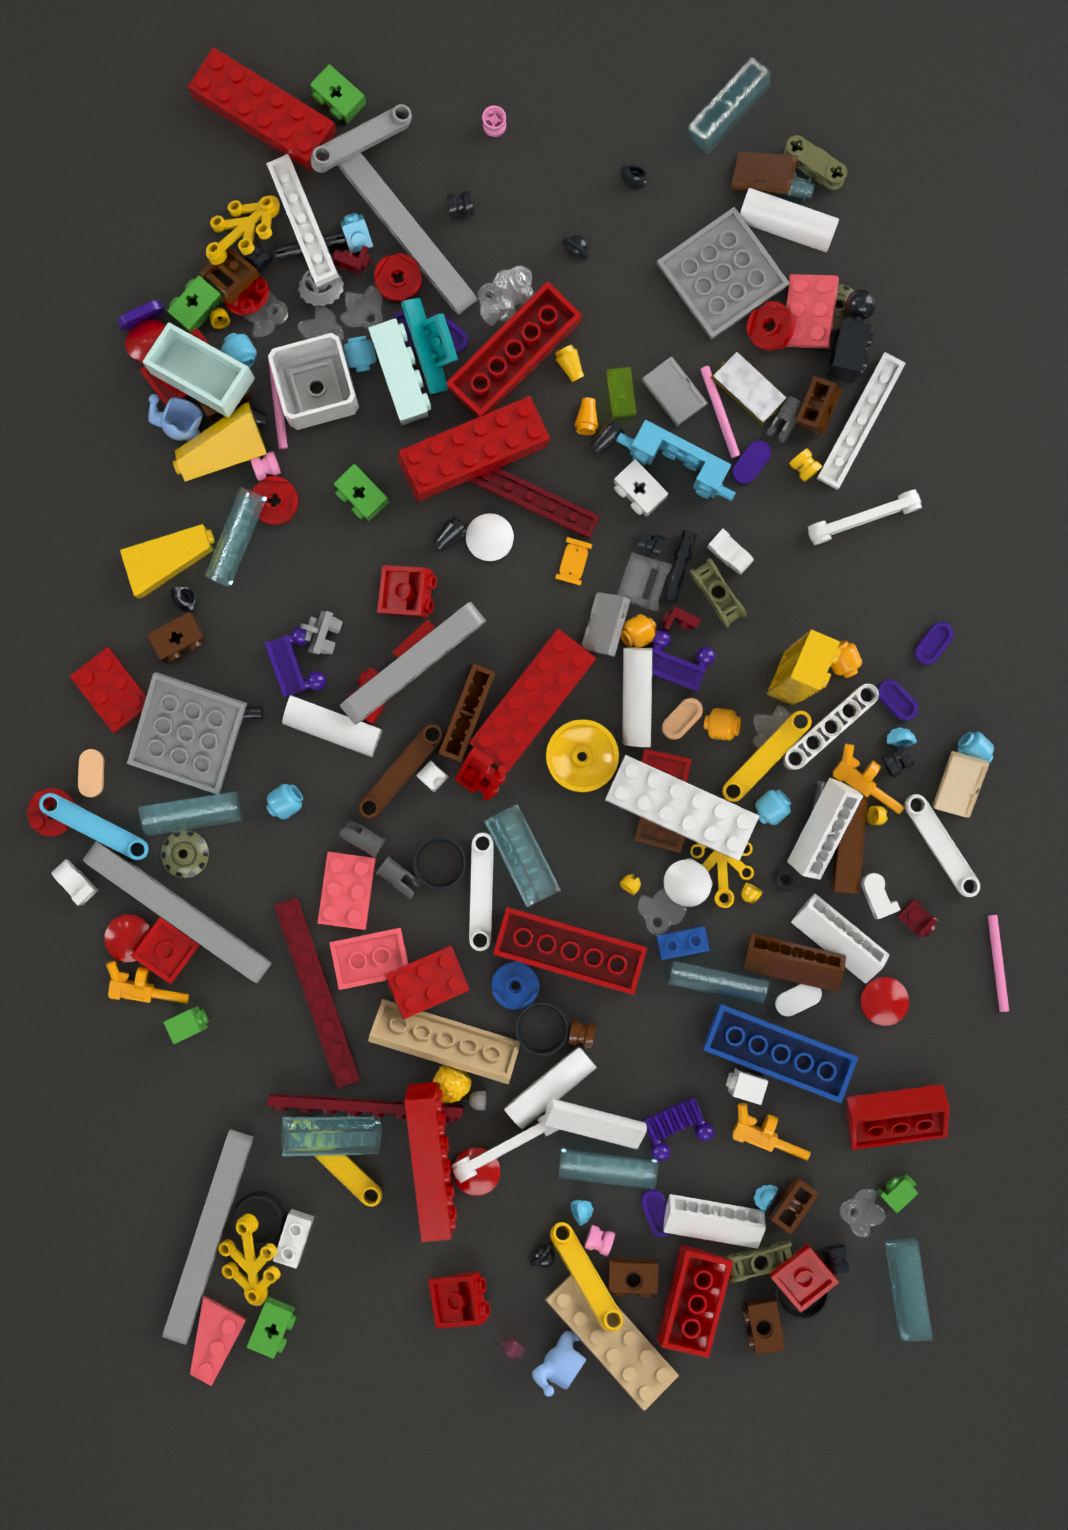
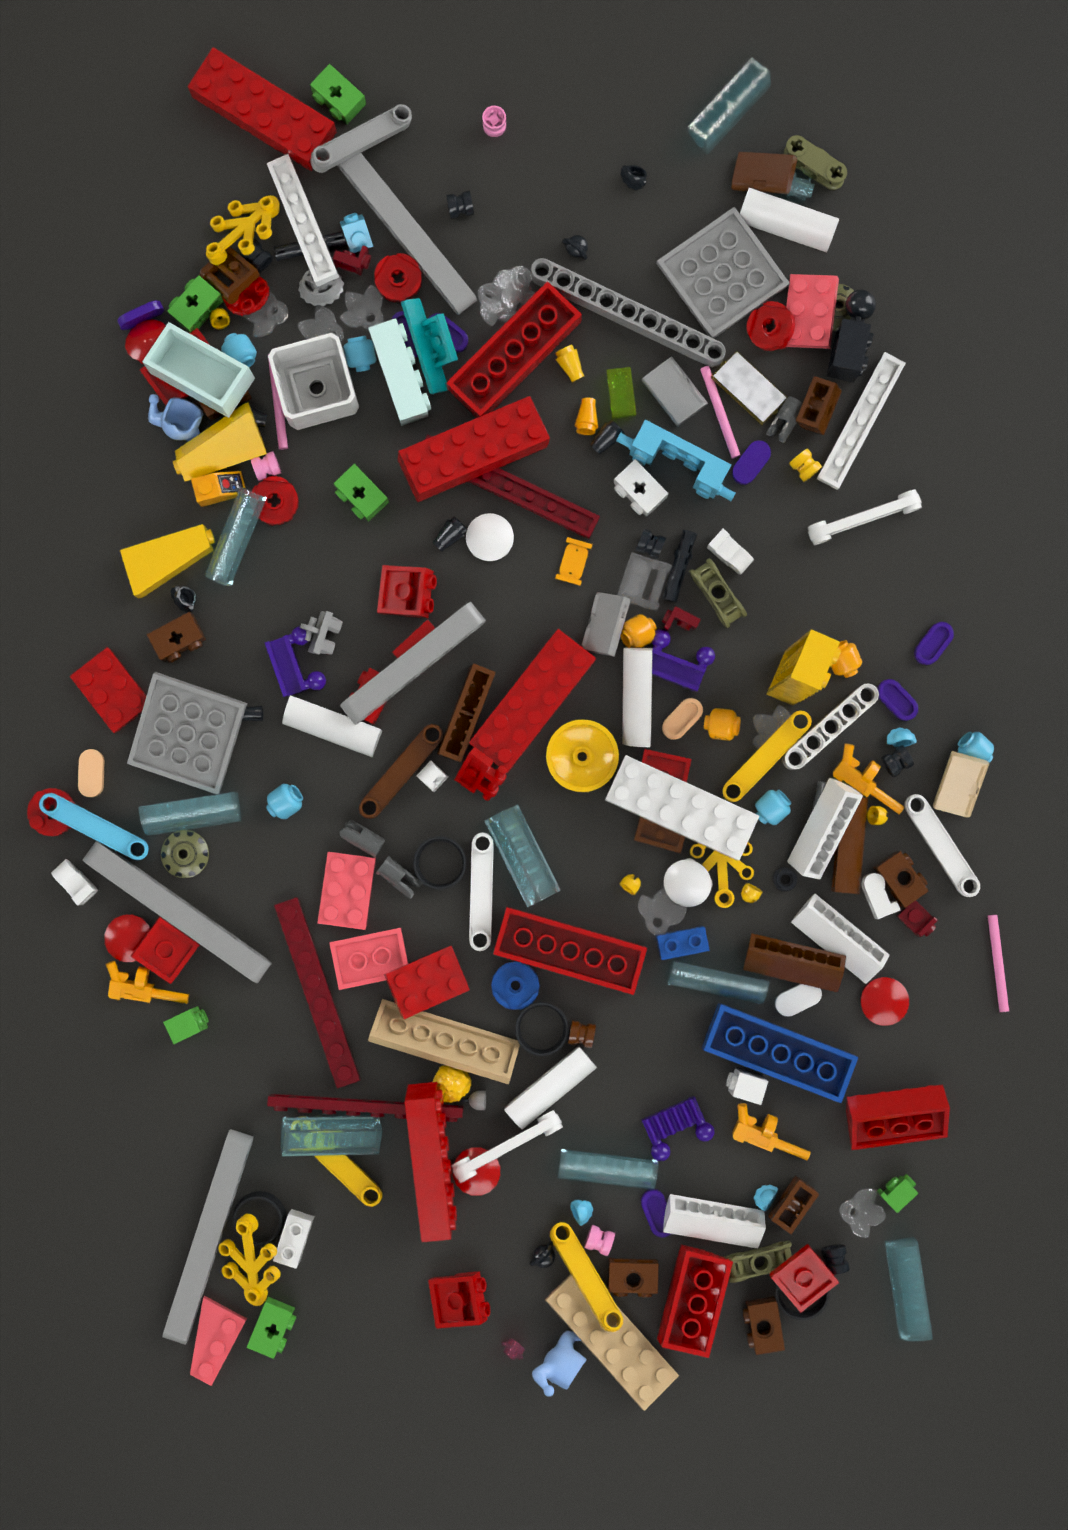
white brick [544,1098,647,1149] -> none
none -> light orange slope [191,471,248,507]
none -> light grey beam [531,258,726,367]
none -> reddish brown brick [873,851,928,908]

